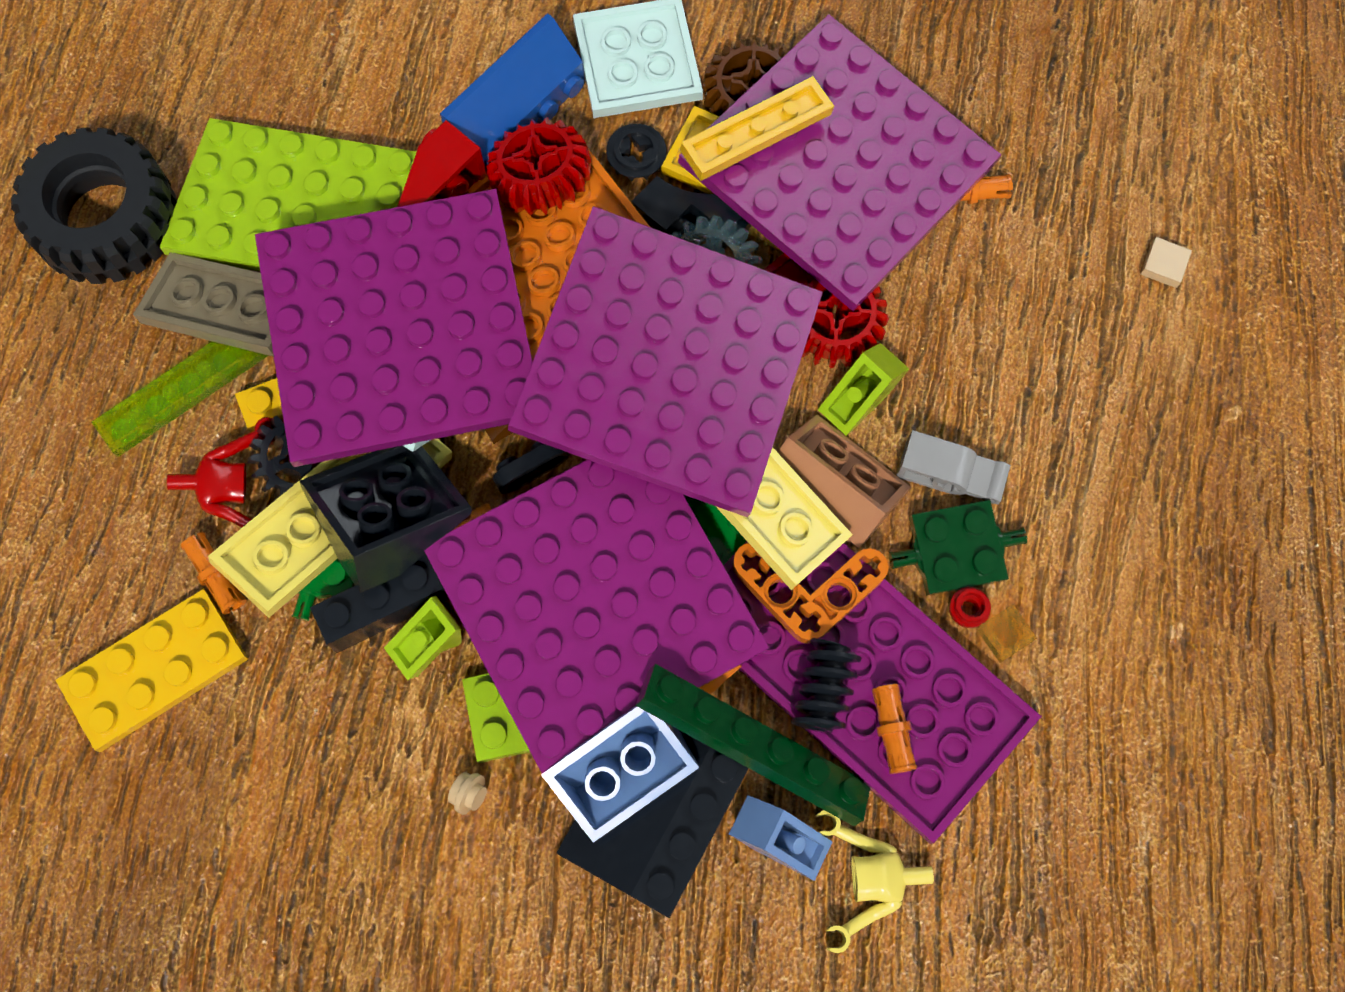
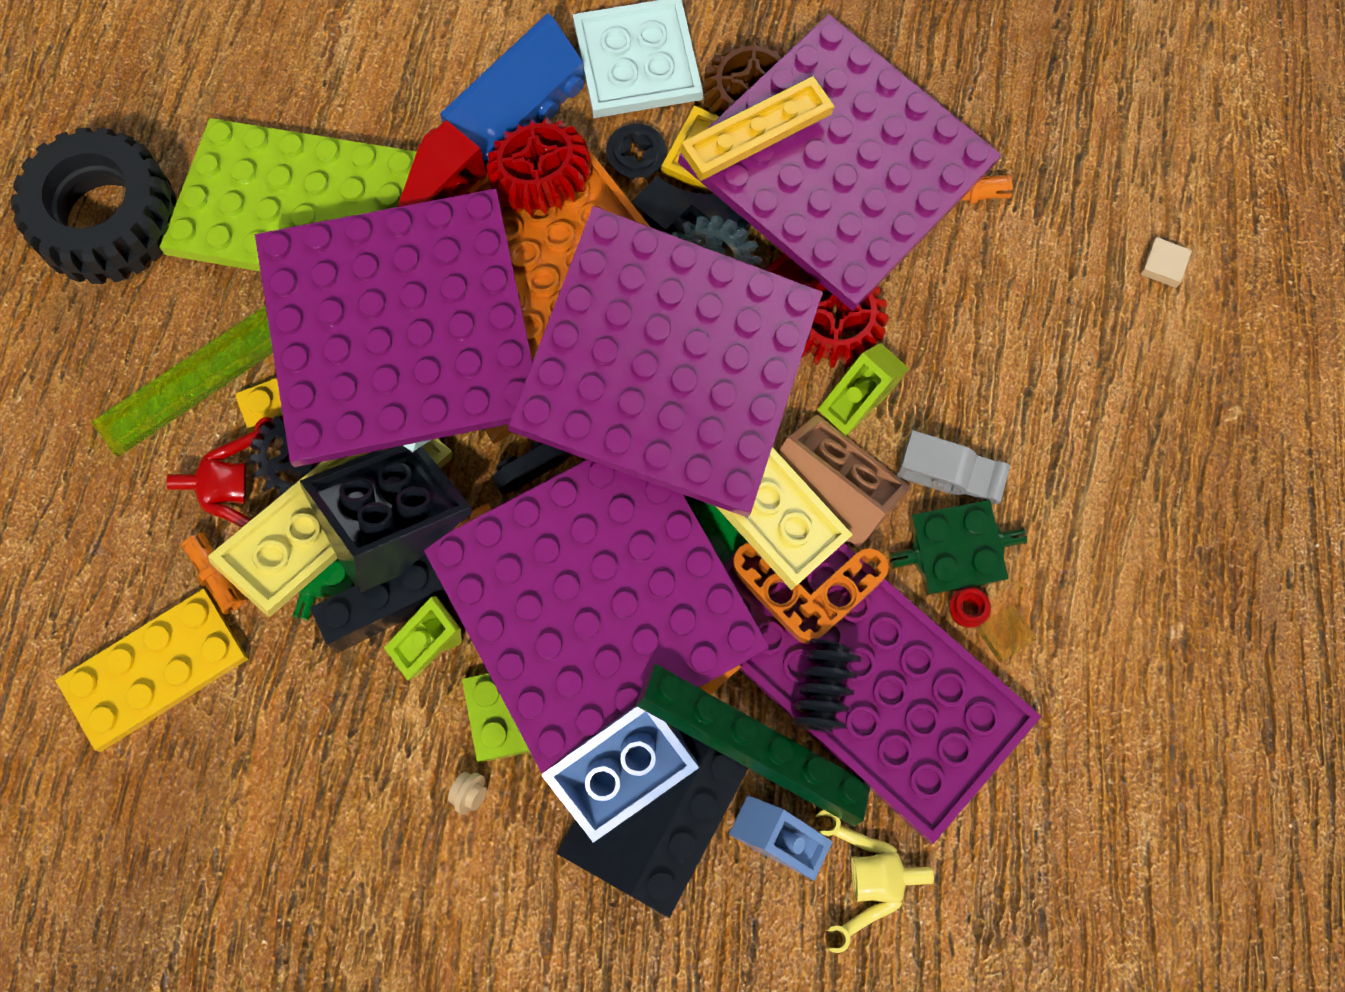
dark tan plate [133,252,274,357] -> none
orange pin [871,684,917,774] -> none

